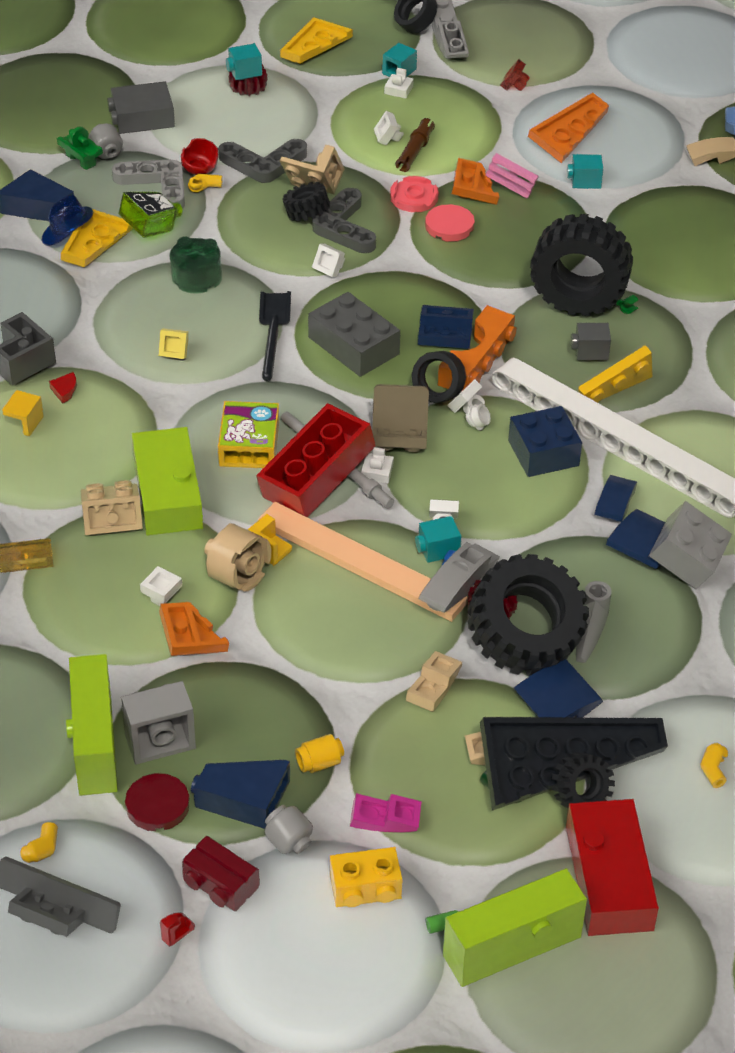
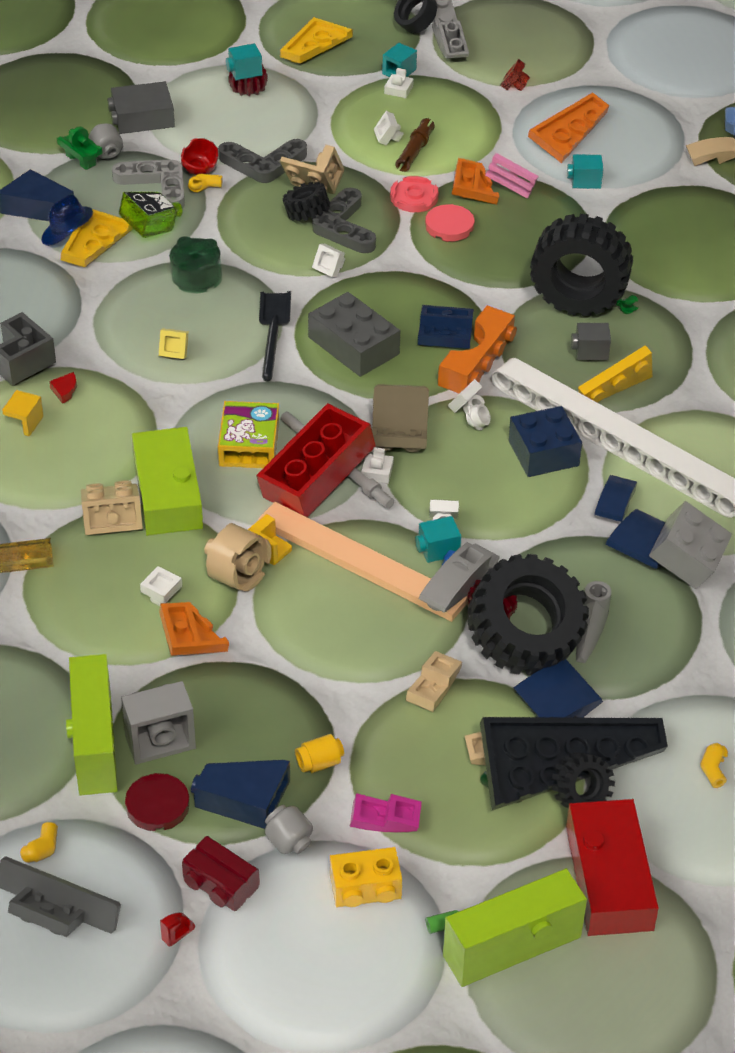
black tyre [411,350,466,403] -> none

